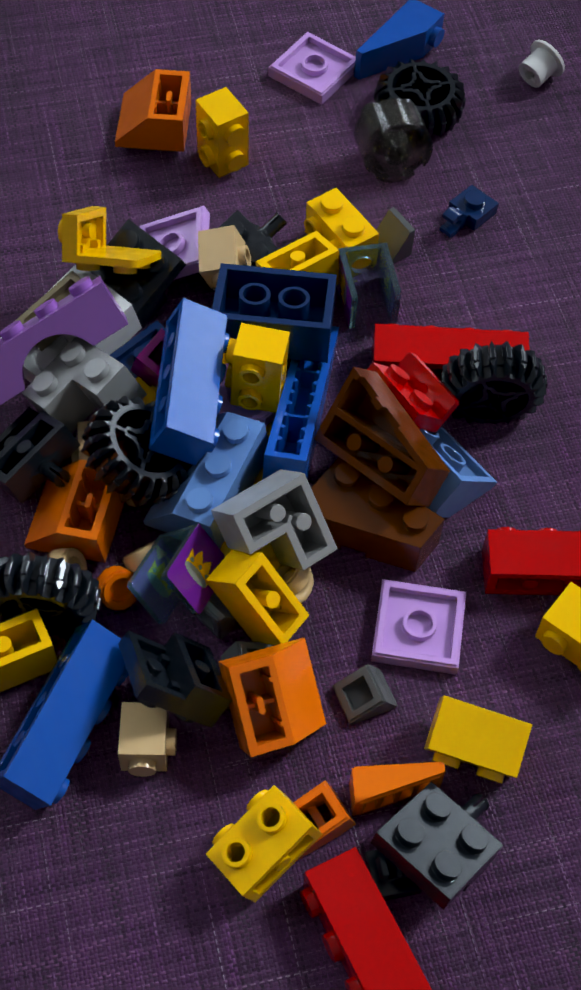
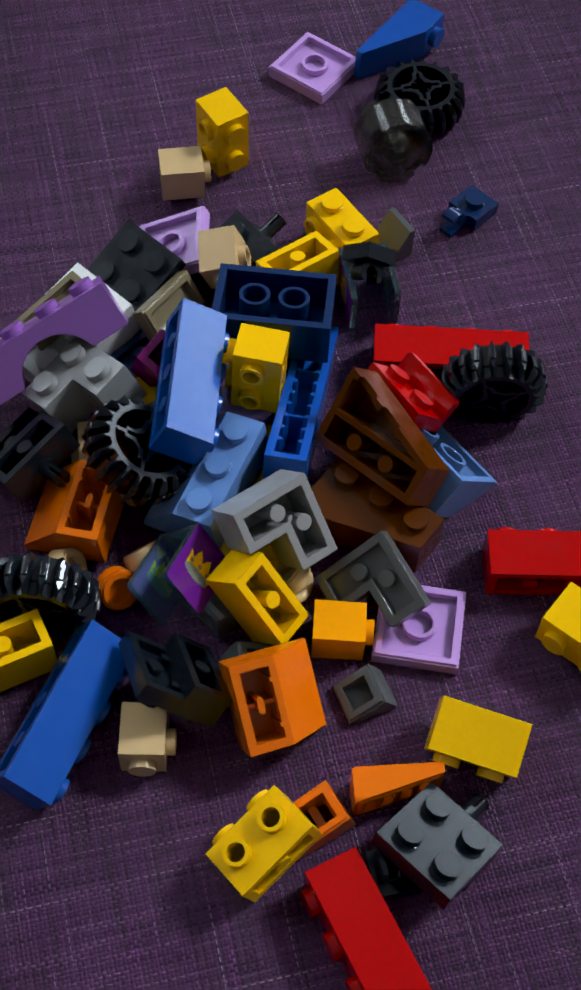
yellow bracket [58,206,161,274] -> none
orange slope [115,69,191,152] -> none
white piece [519,40,565,88] -> none
none -> dark tan tile [133,270,205,342]
none -> tan brick [158,146,211,201]
none -> light orange brick [311,599,375,661]
none -> dark grey plate [315,530,432,627]
none -> black tile [342,241,397,285]

